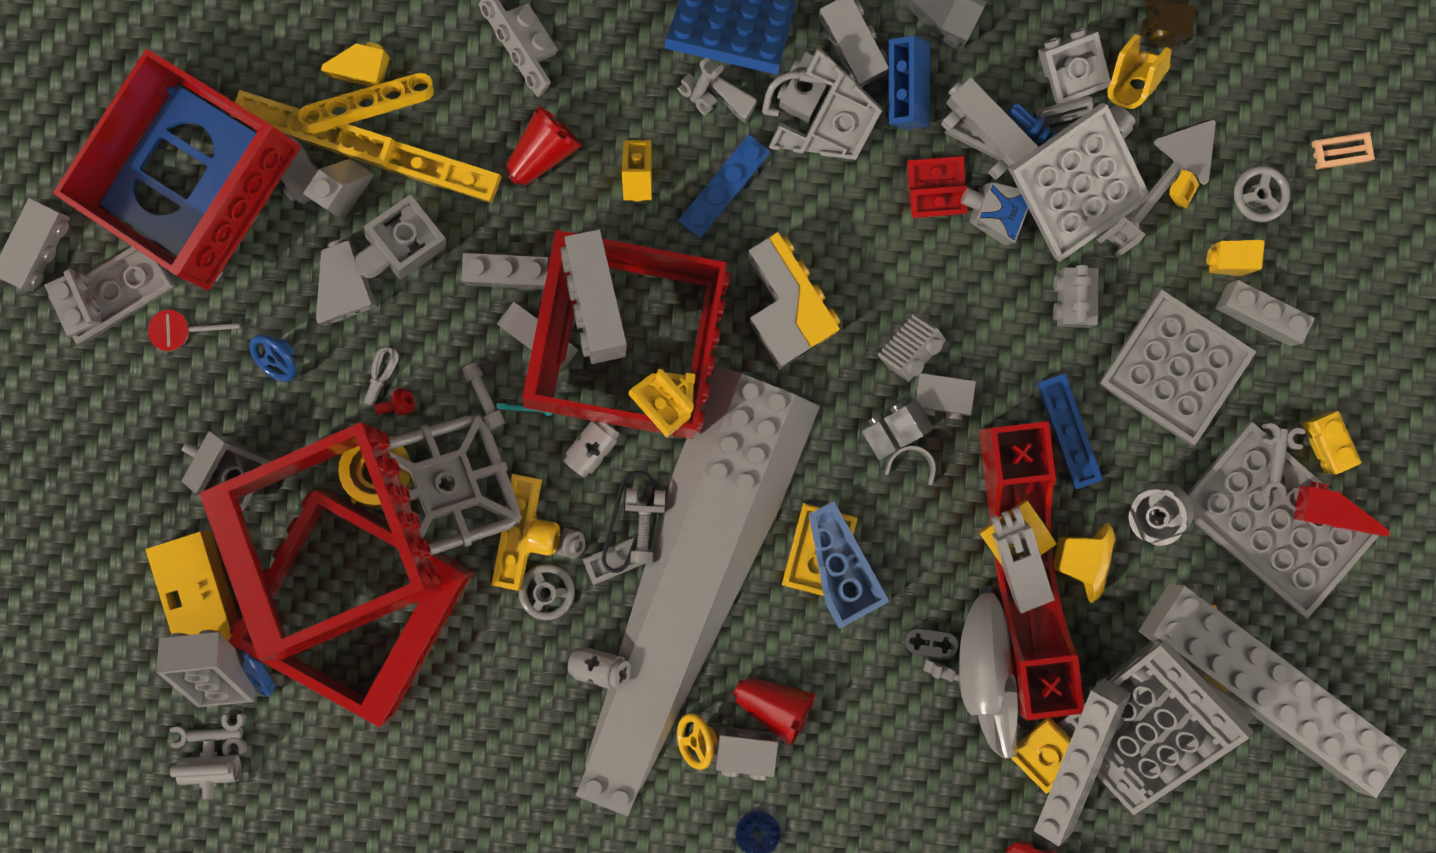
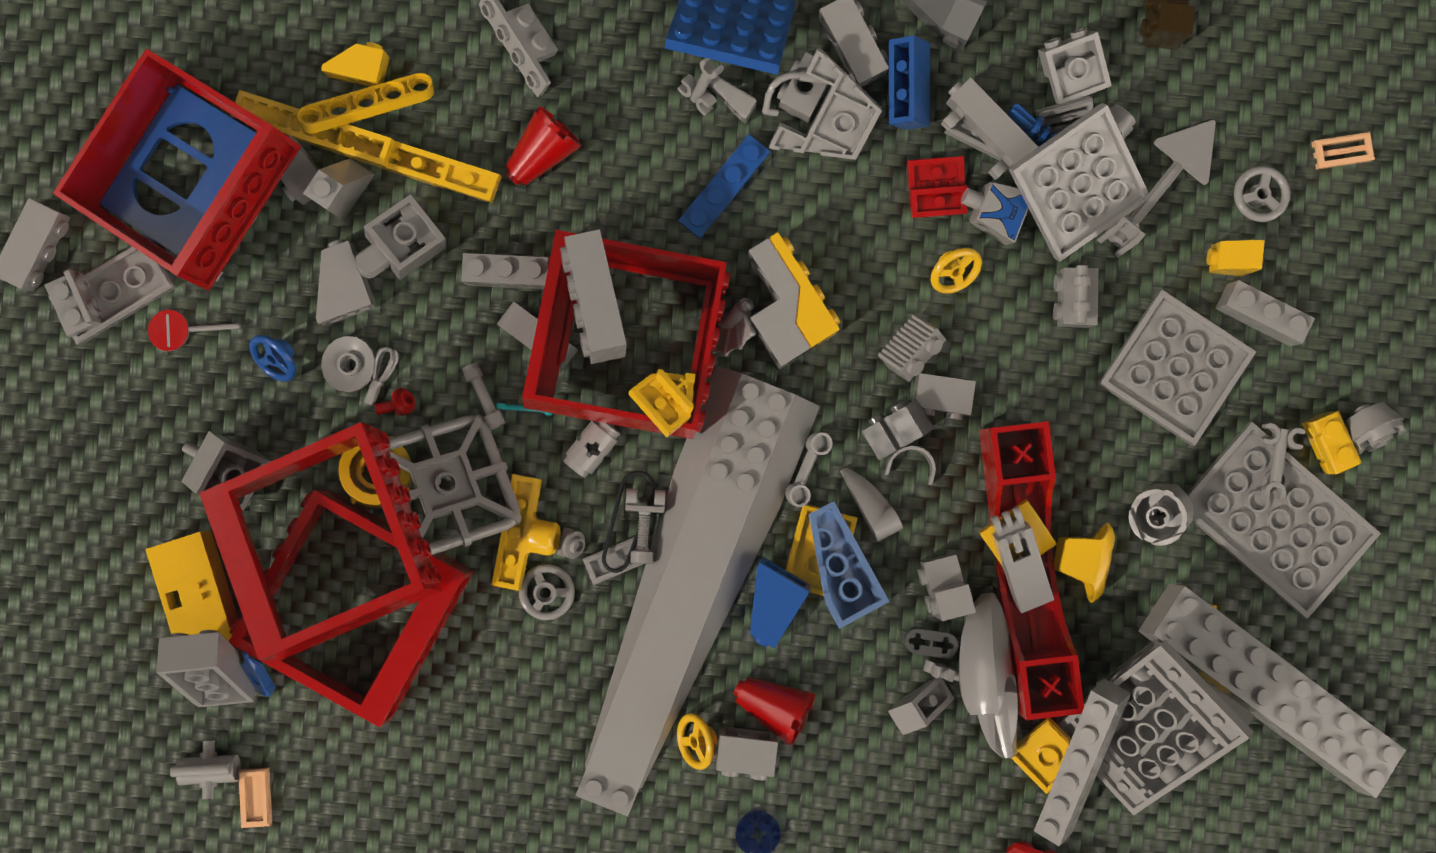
light grey bar [170,713,247,755] -> none
light grey piece [568,647,631,690] -> none
yellow slope [622,140,652,202] -> none
blue plate [1036,374,1103,489] -> none
yellow piece [1108,33,1172,109] -> none
yellow plate [1169,169,1199,209] -> none
red slope [1294,482,1390,537] -> none
none -> light nougat tile [238,767,272,828]
none -> light grey dish [321,336,376,392]
none -> light grey arm [711,298,756,357]
none -> blue slope [750,556,811,649]
none -> light grey bar [785,432,833,507]
none -> light grey piece [840,468,903,542]
none -> light grey slope [888,677,955,735]
none -> light grey brick [917,553,976,621]
none -> yellow piece [931,248,982,294]
none -> light grey cone [1345,402,1407,455]

